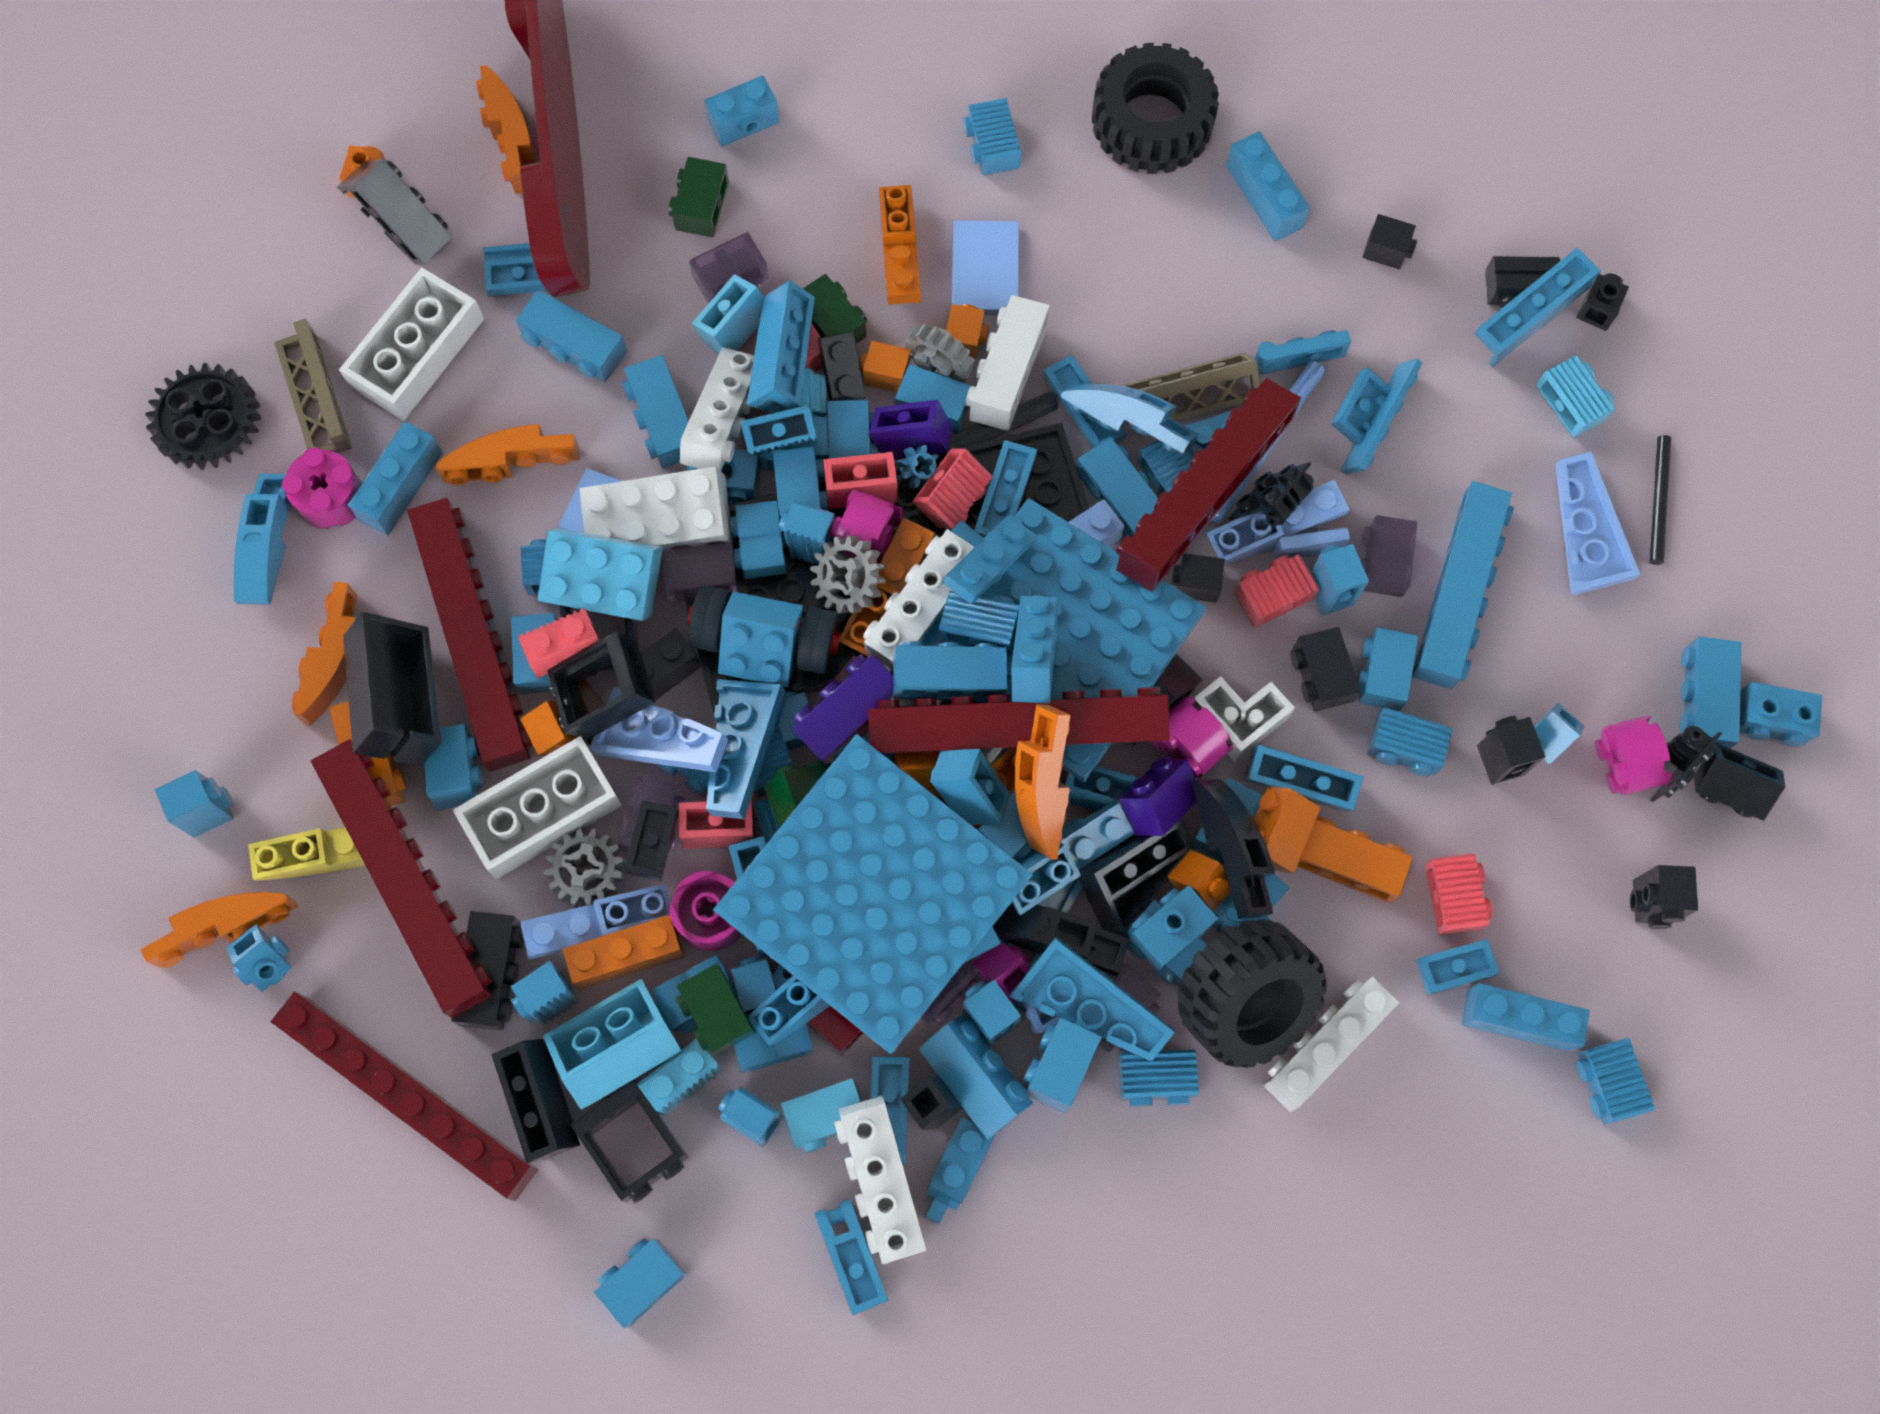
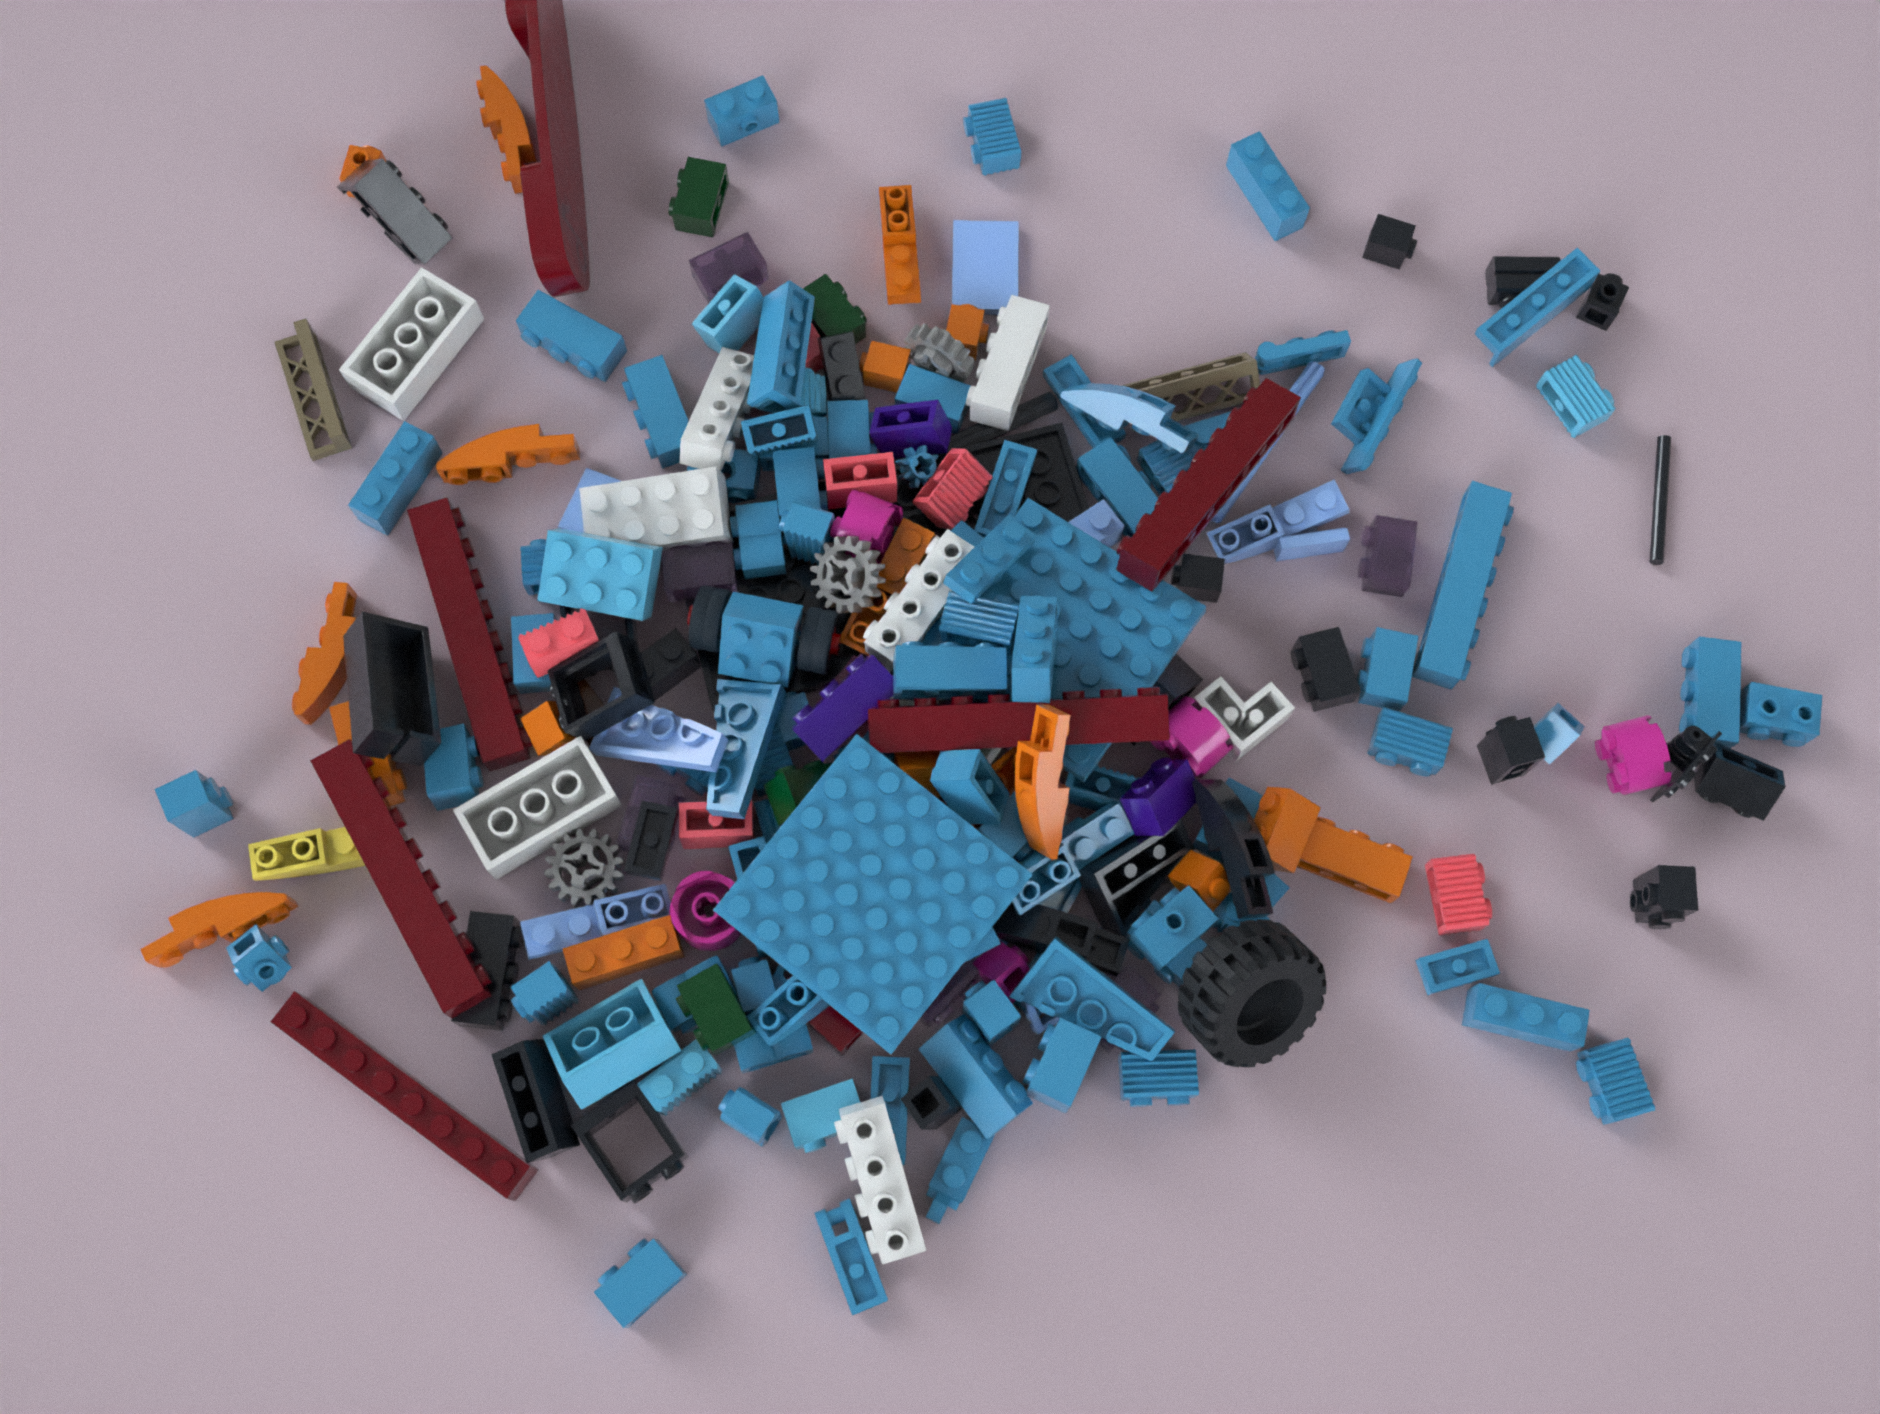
black gear [145,363,261,470] -> none
dark azure slope [233,474,291,605] -> none
dark pink brick [282,447,362,529] -> none
dark azure plate [483,243,547,297] -> none
black tyre [1092,42,1219,174] -> none
black hinge [1228,462,1314,527] -> none
coral brick [1235,554,1320,628] -> none
dark azure brick [1243,745,1364,812] -> none
white brick [1263,976,1400,1112] -> none
dark azure brick [1310,544,1369,616] -> none
light blue wing [1555,452,1640,596] -> none

